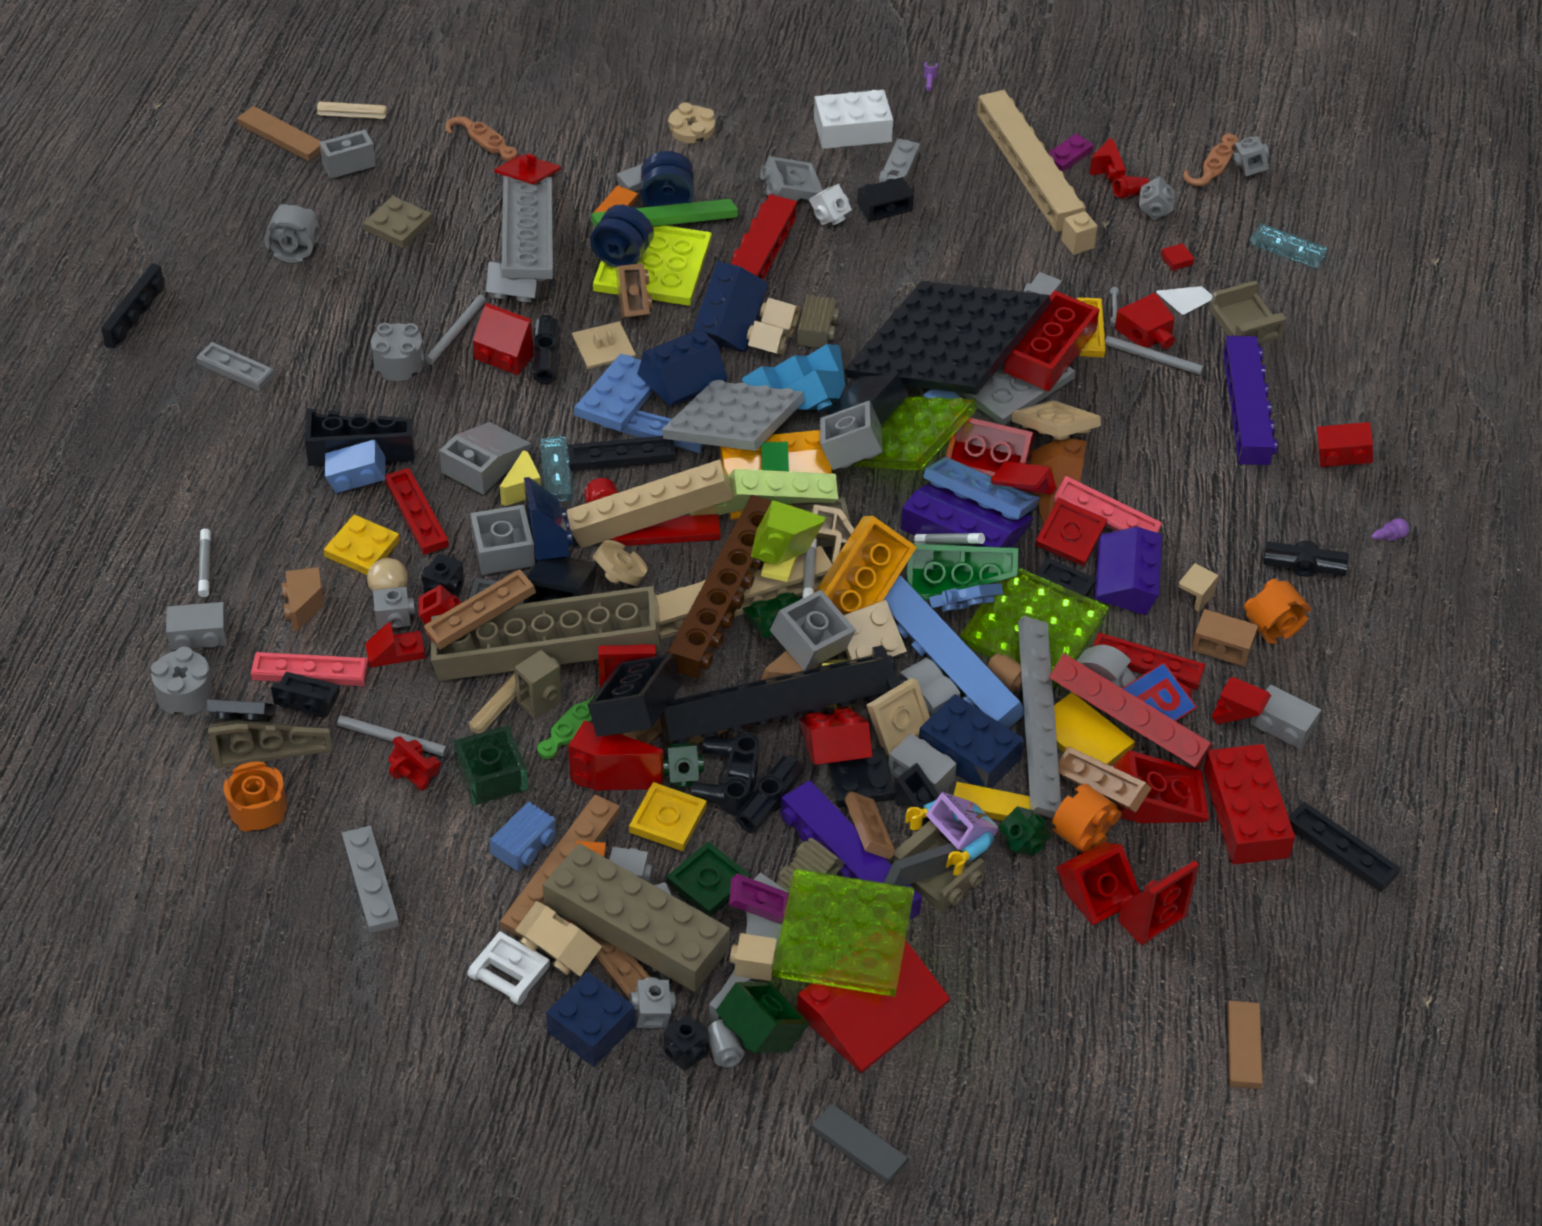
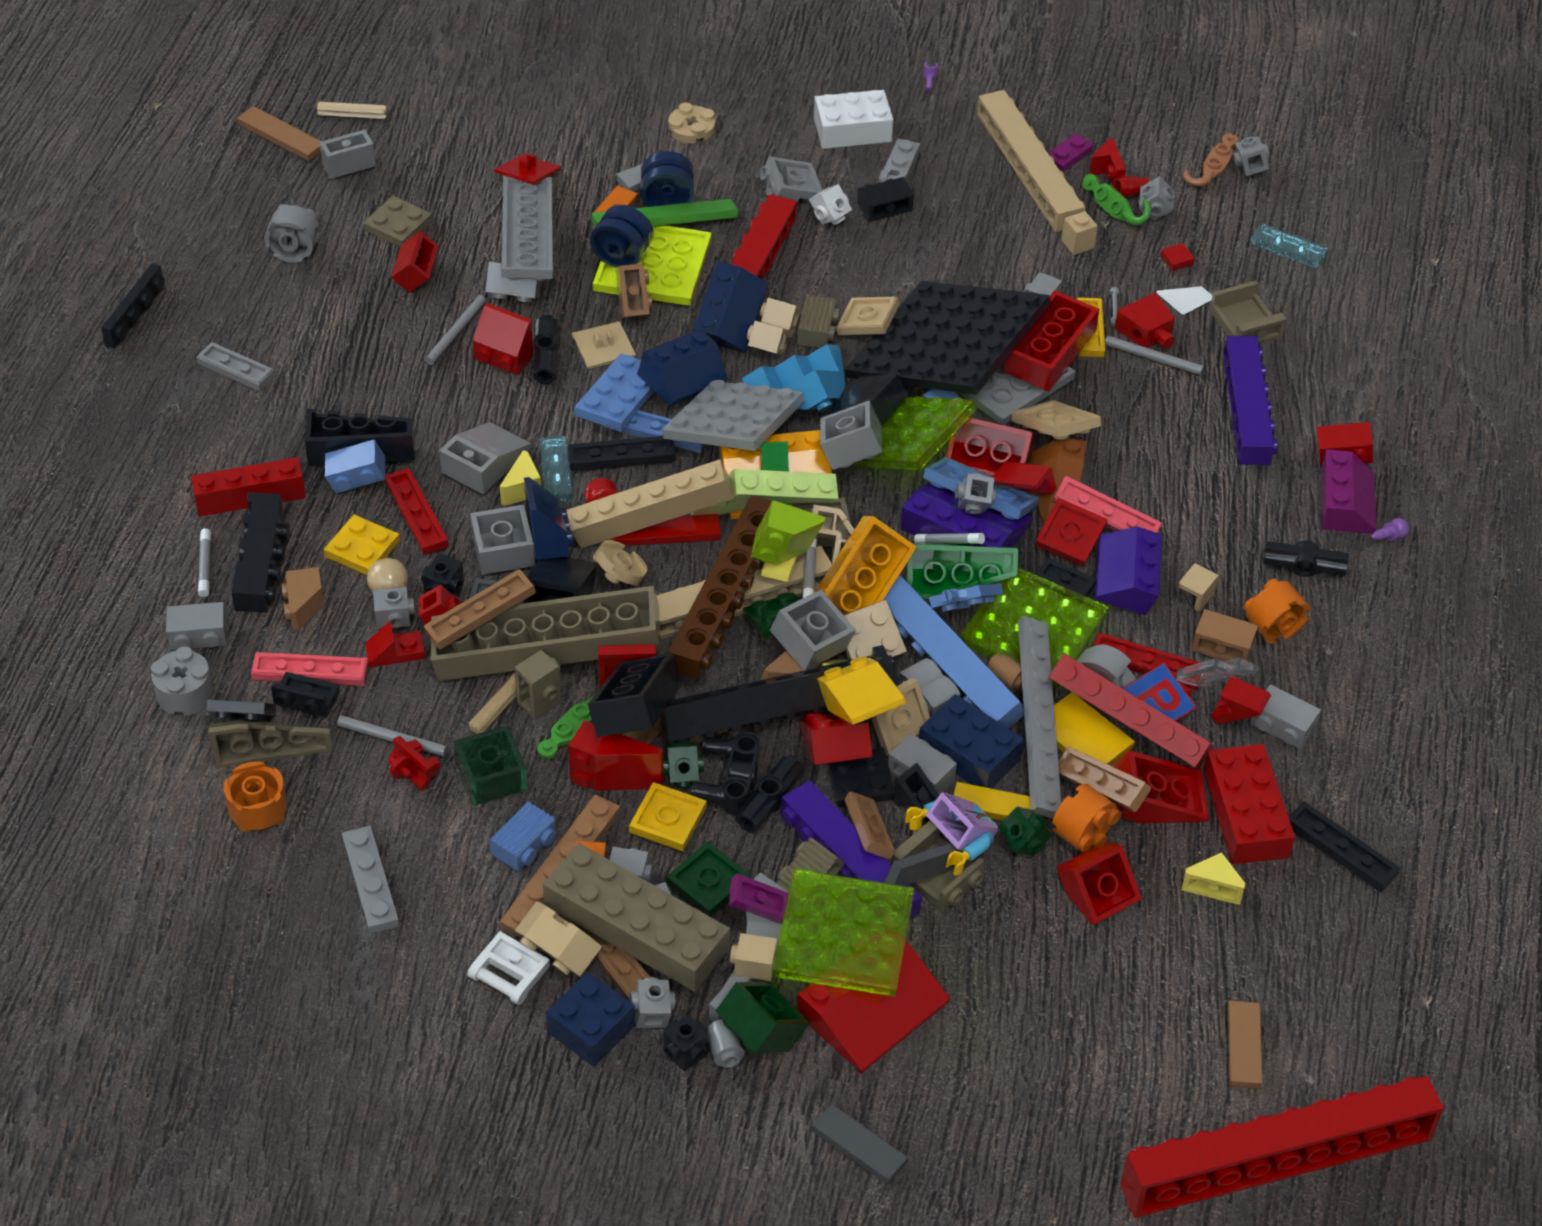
light grey brick [371,323,425,381] -> none
nougat piece [445,116,517,161] -> none
red slope [1118,861,1199,946] -> none
none -> red slope [191,457,306,517]
none -> black wedge [231,492,290,613]
none -> red brick [391,231,439,293]
none -> yellow slope [817,656,906,725]
none -> tan tile [836,296,900,335]
none -> light grey brick [955,473,996,514]
none -> bright green piece [1083,174,1151,226]
none -> red brick [1120,1076,1444,1219]
none -> clear slope [1176,657,1260,686]
none -> light yellow slope [1181,852,1245,905]
none -> magenta slope [1320,449,1377,534]

